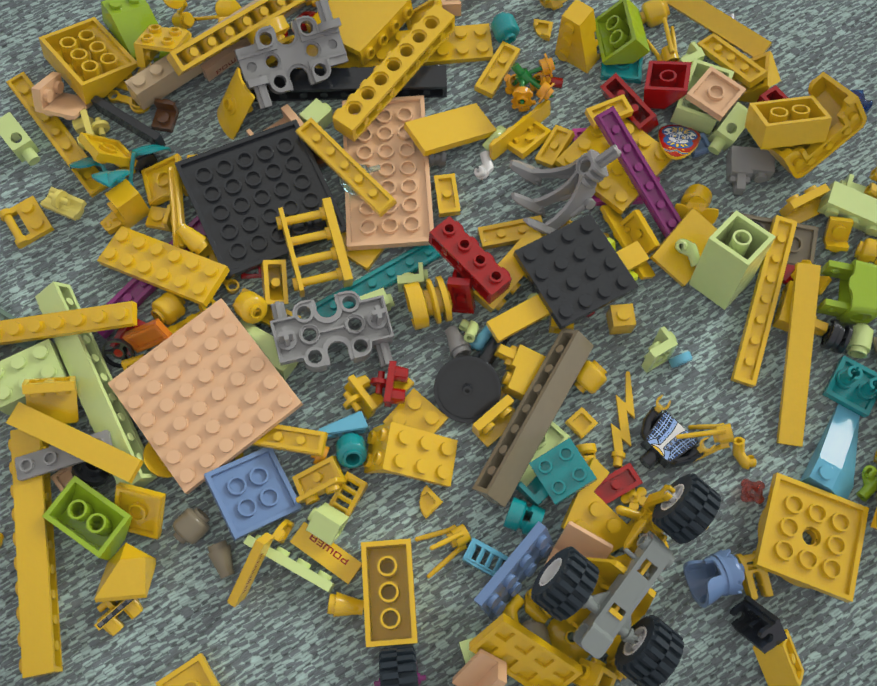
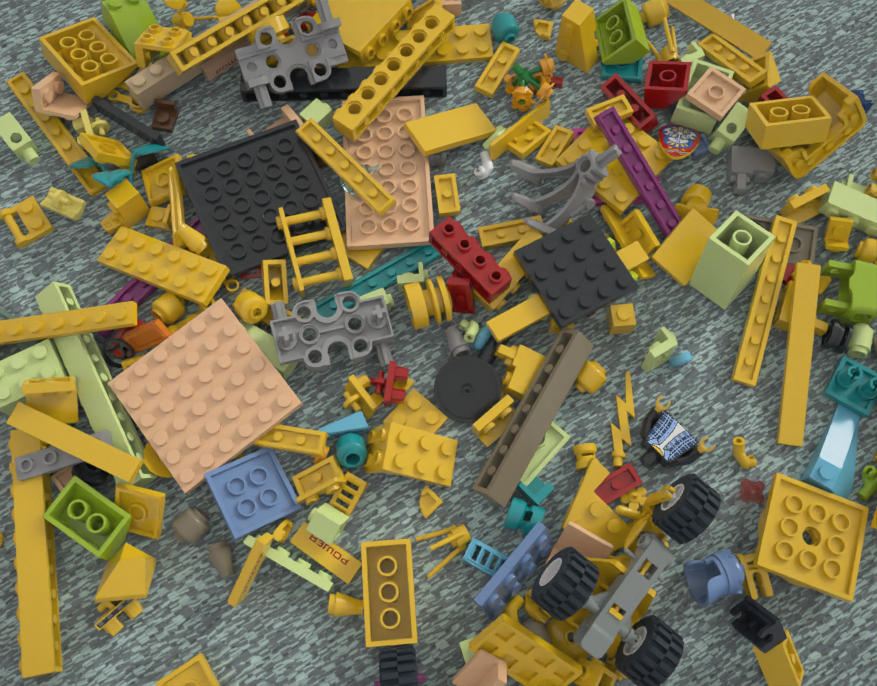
yellow shield [217,67,255,140] -> none
teal plate [529,438,597,505] -> none
yellow tile [565,407,598,439] -> none
yellowish green arm [675,239,700,267] -> none
yellow plant [676,423,735,462] -> none

